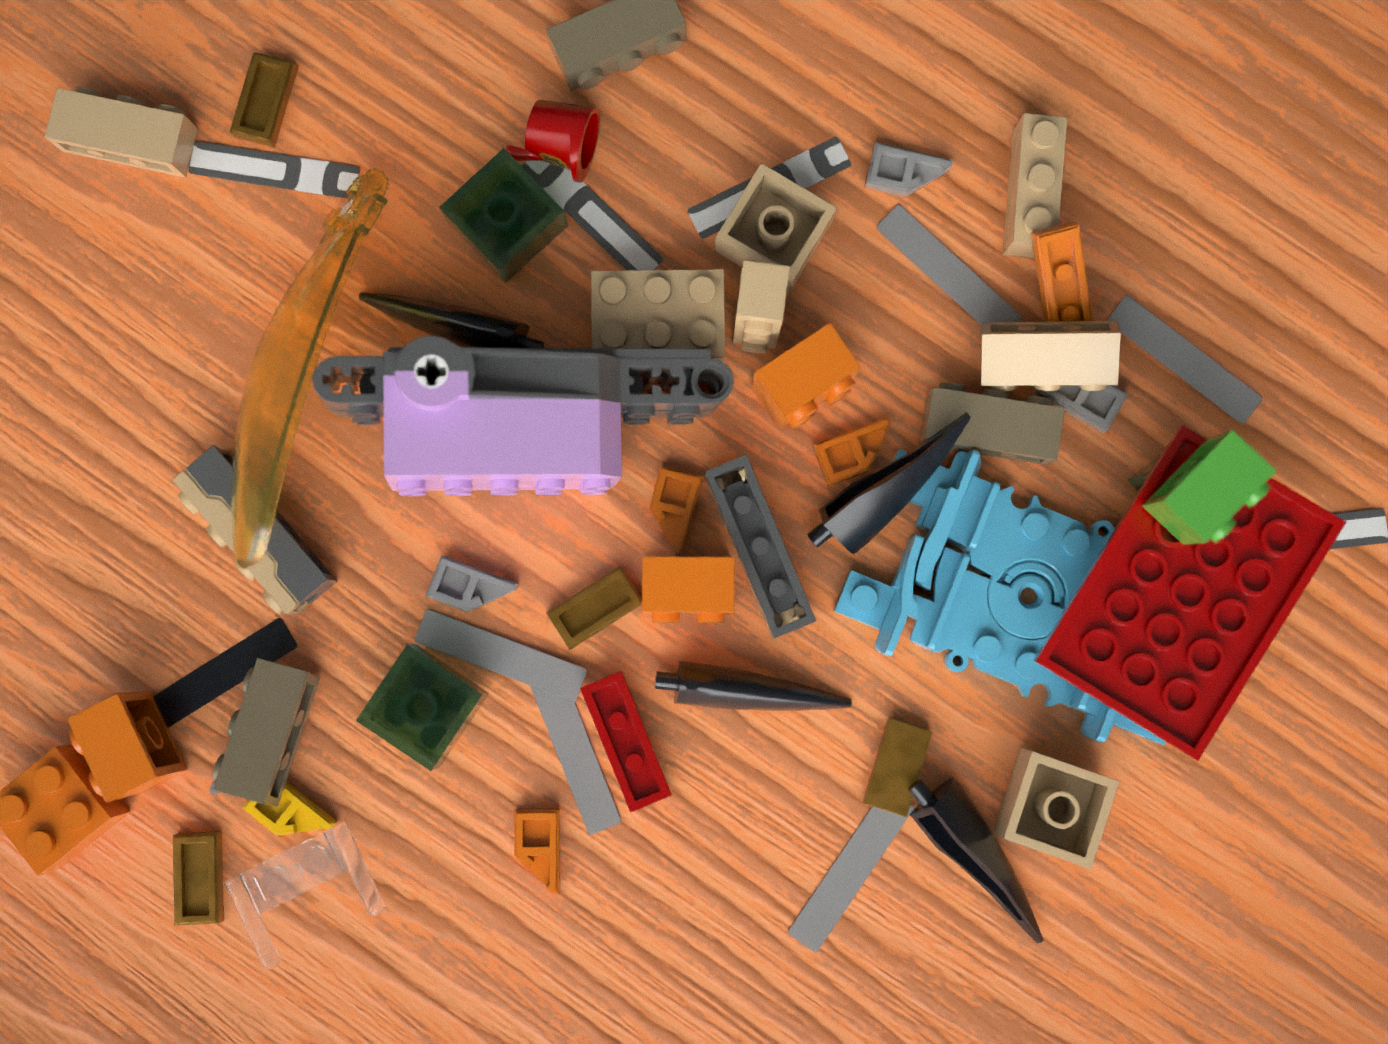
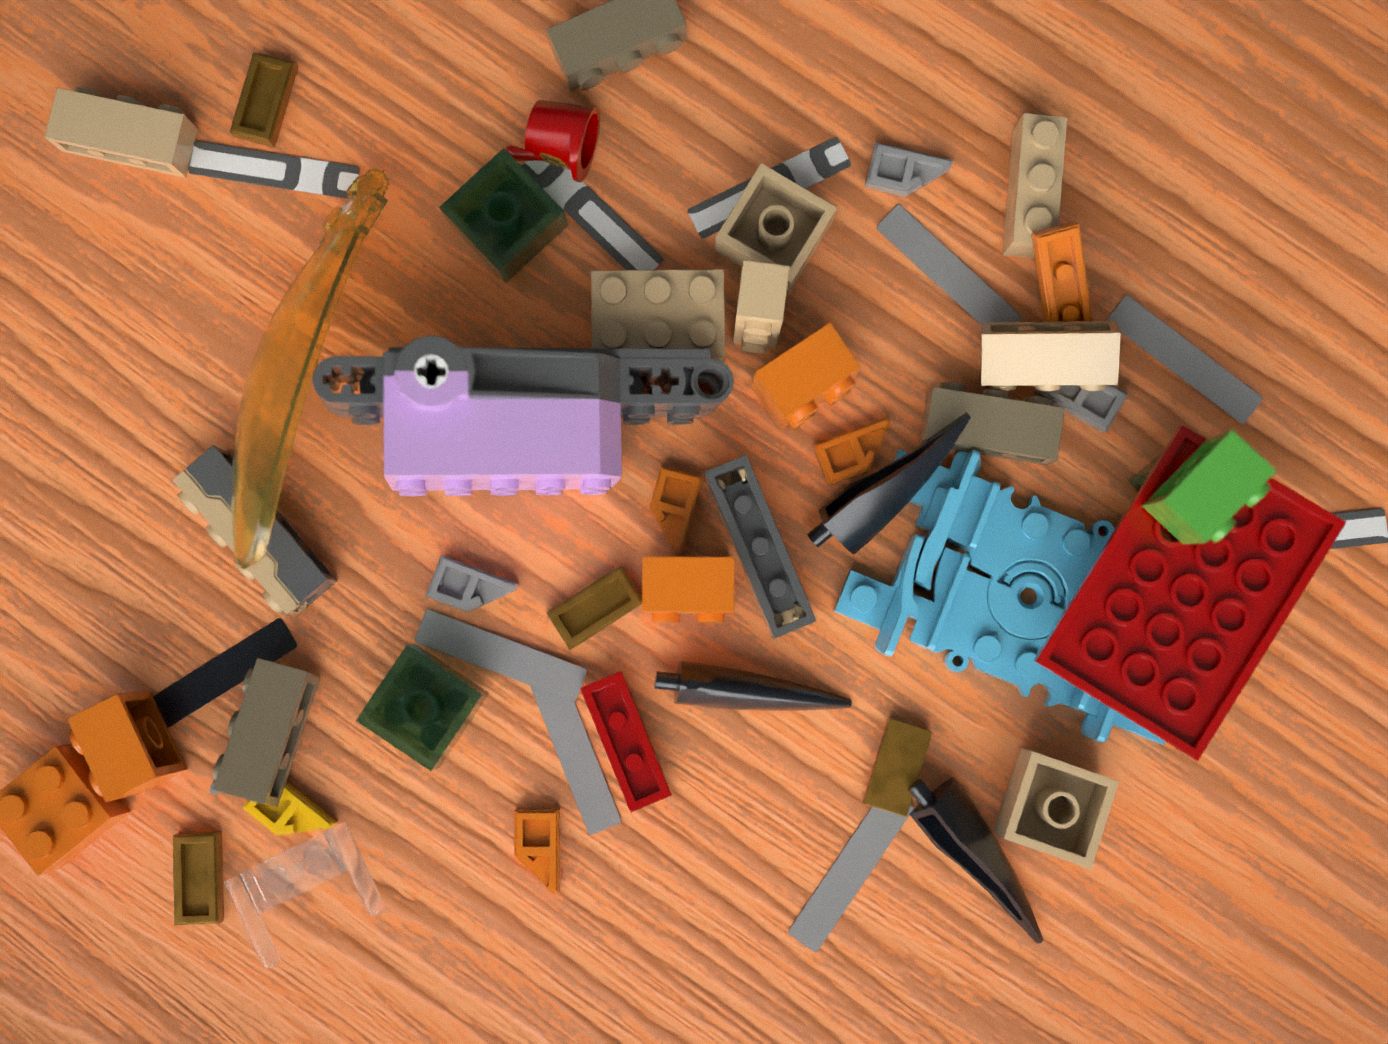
black piece [359,292,544,348] -> none

